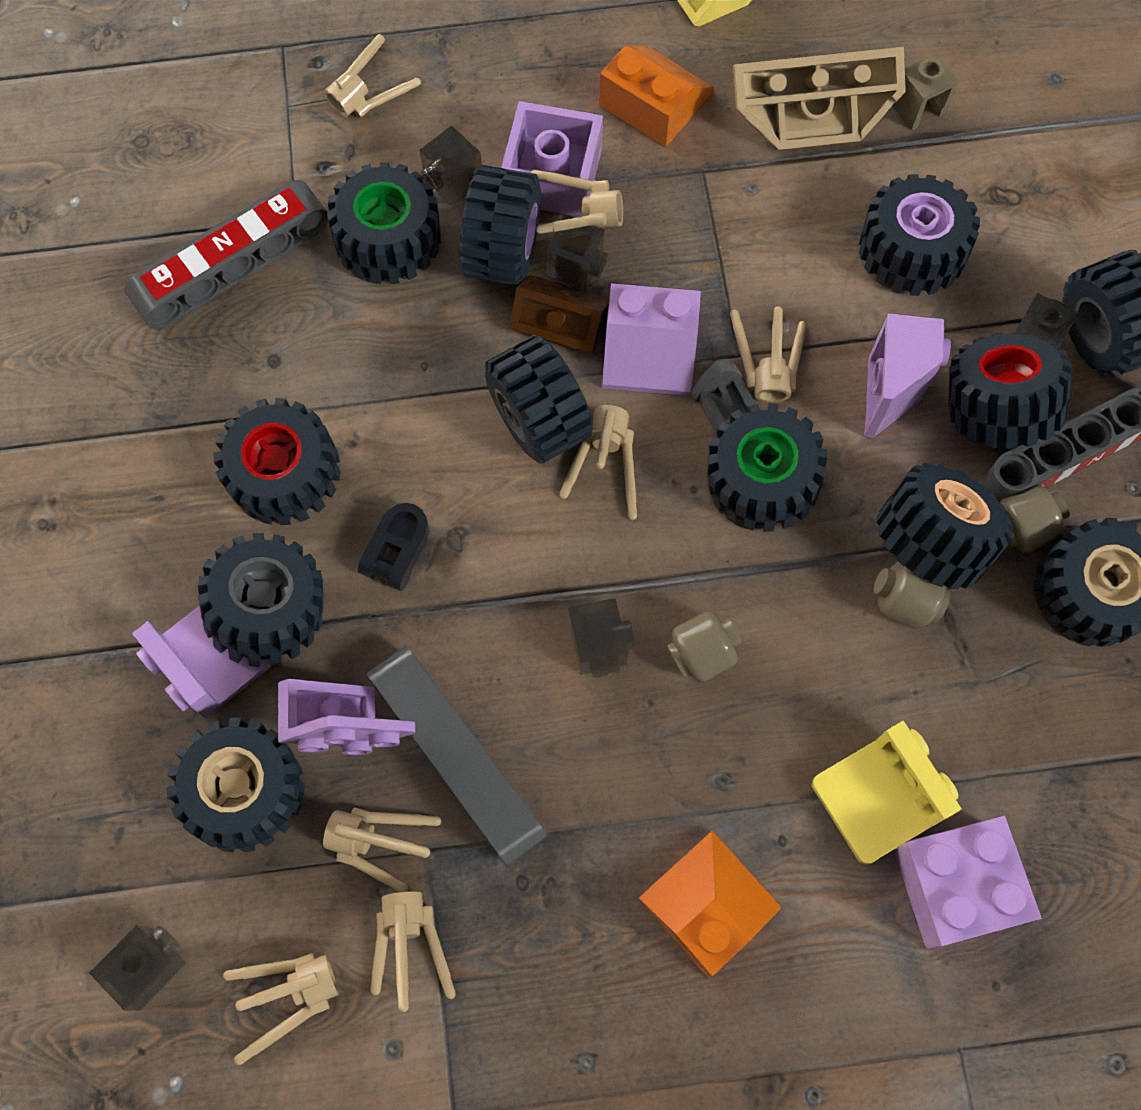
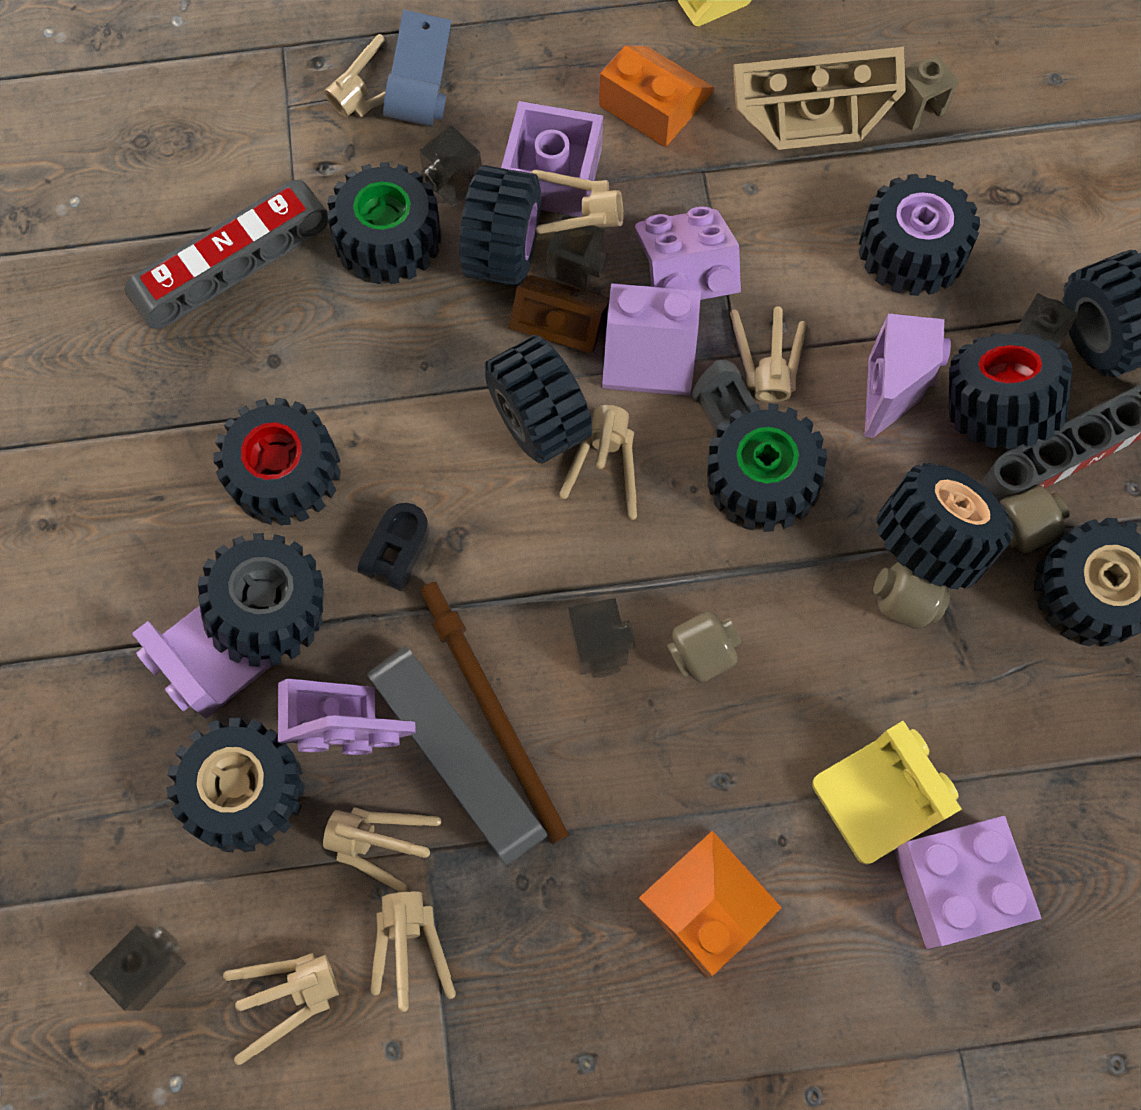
none -> sand blue door [383,9,452,127]
none -> reddish brown bar [420,582,570,845]
none -> lavender bracket [635,207,741,300]

